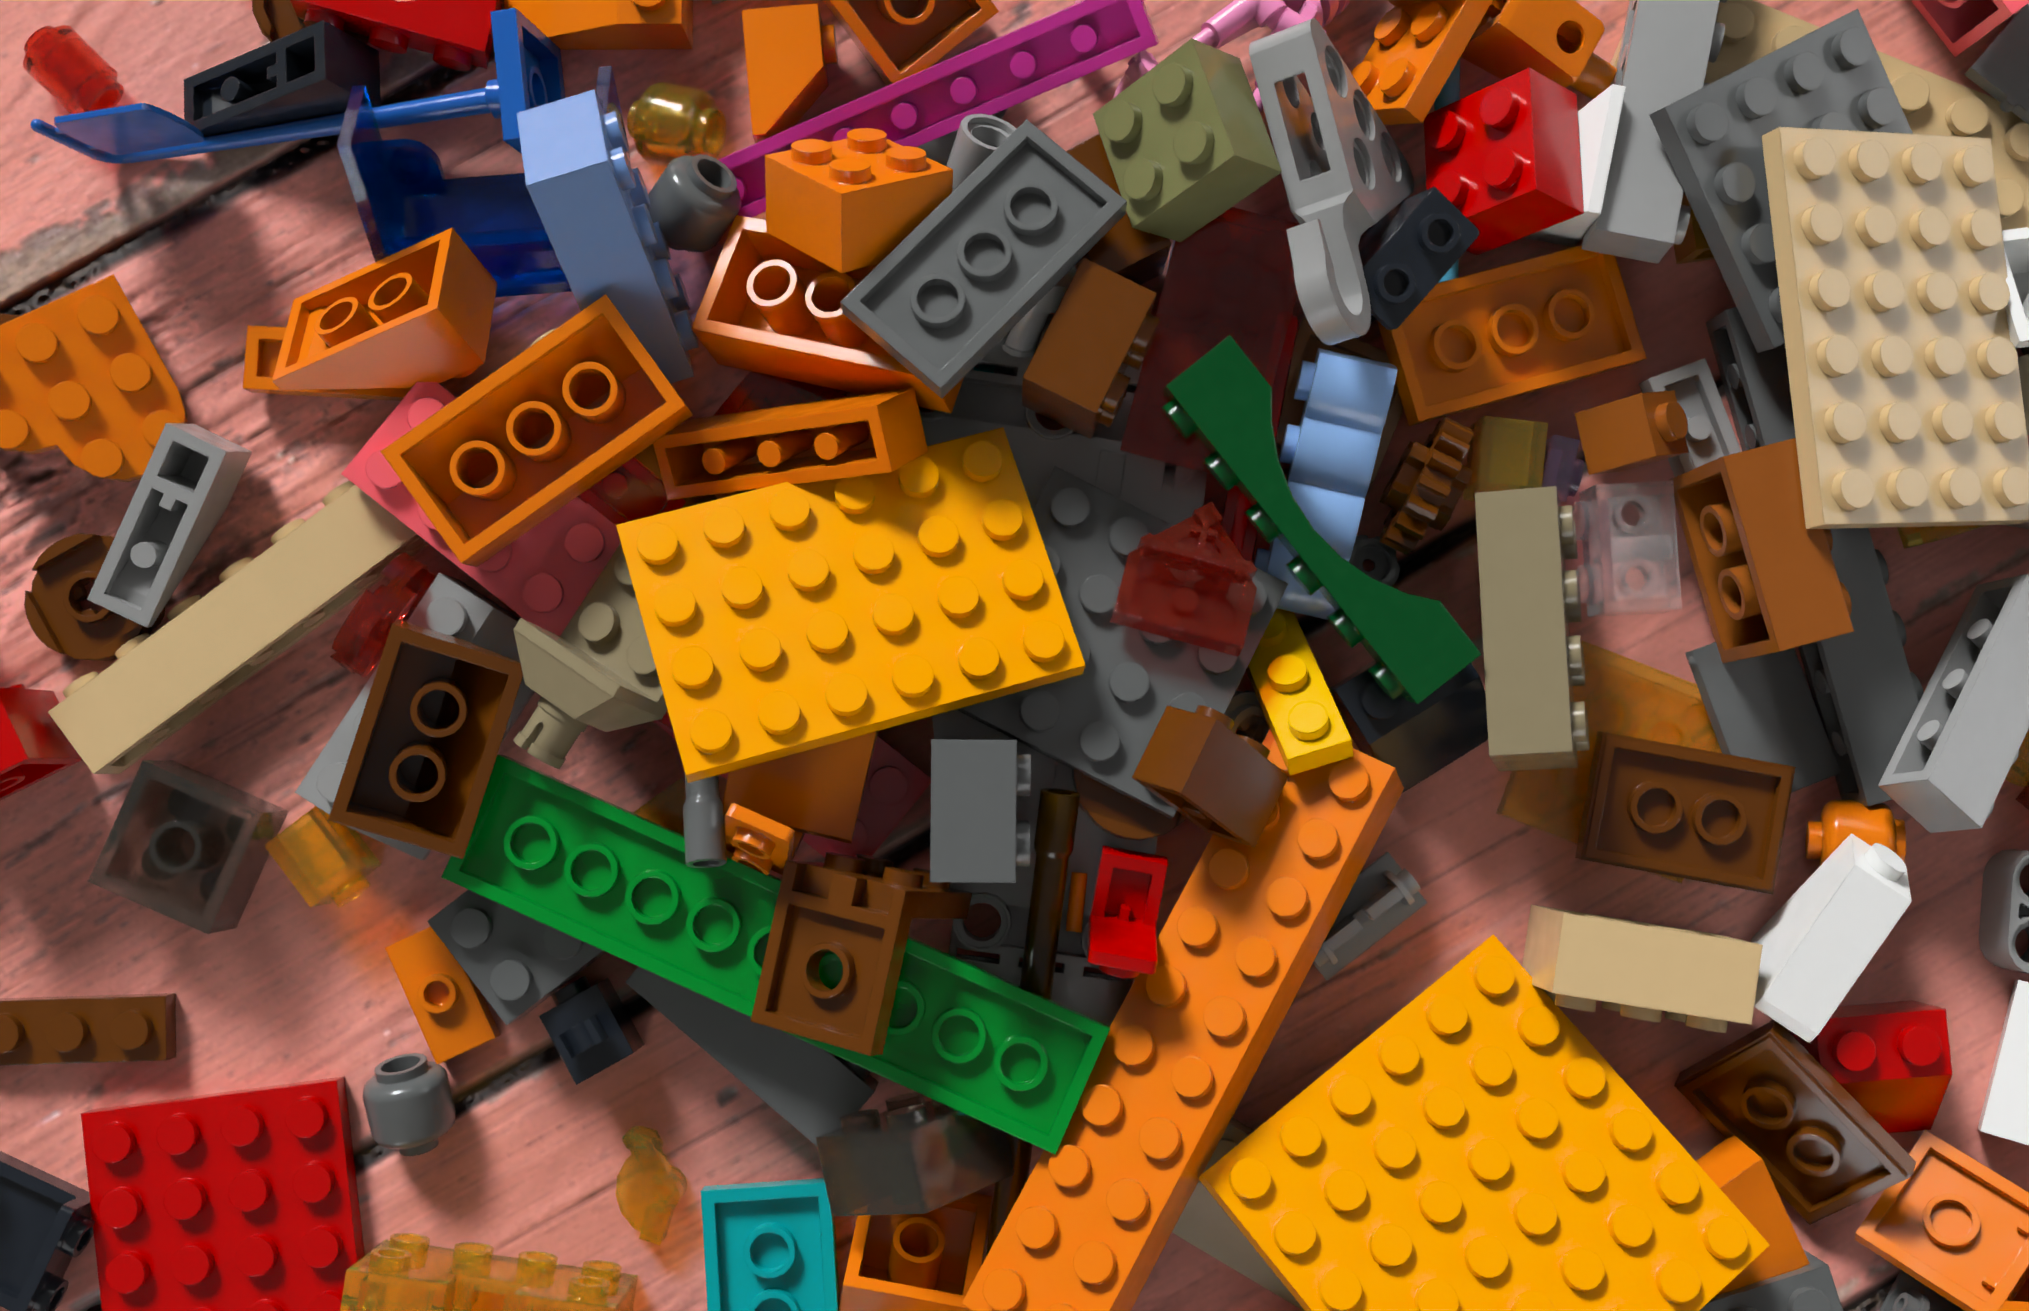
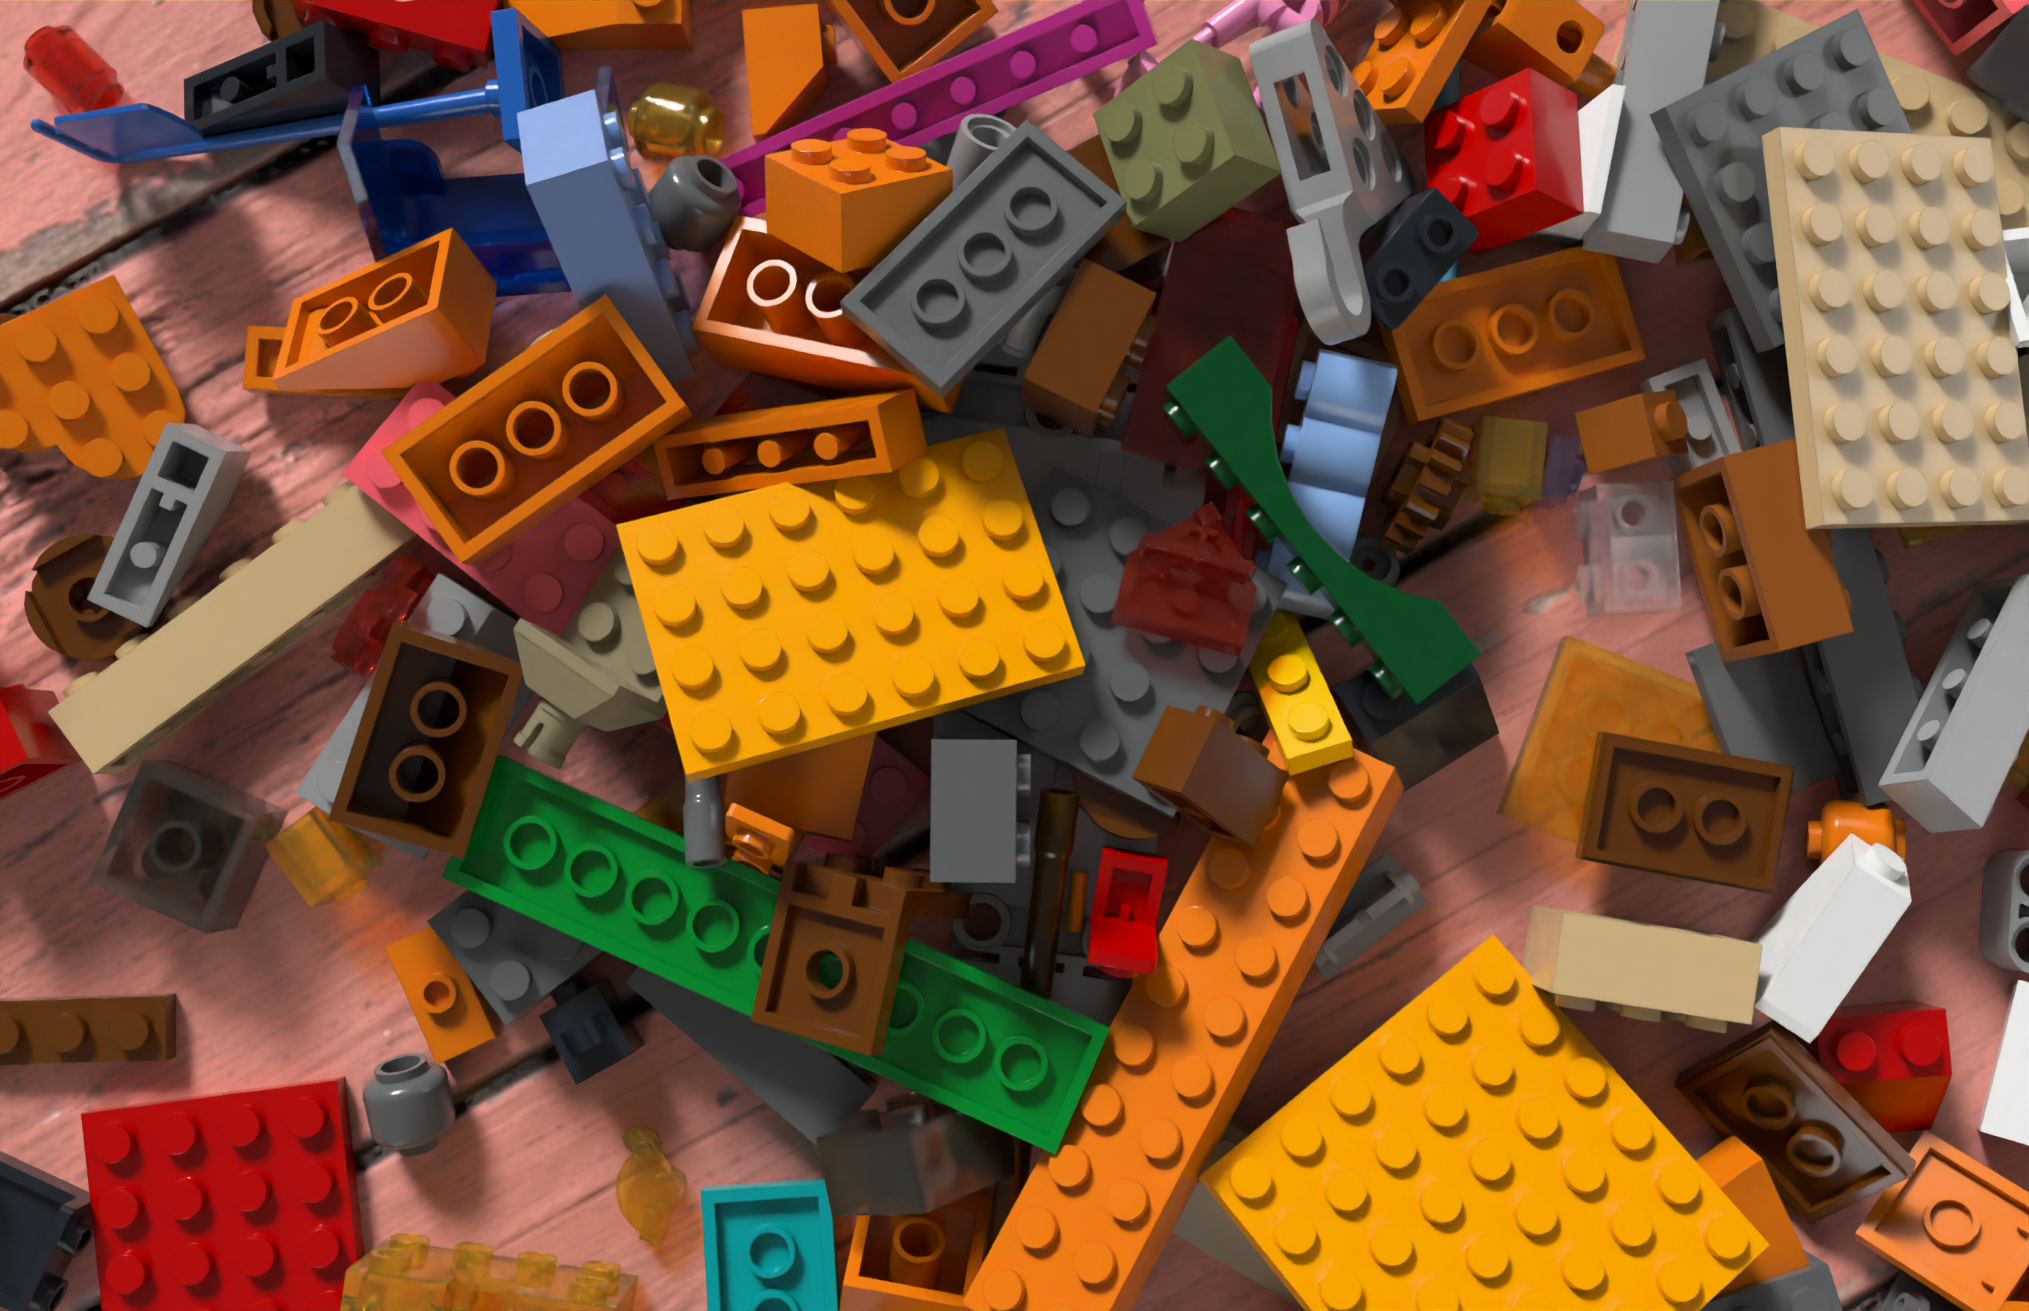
dark tan brick [1475,486,1590,771] -> none

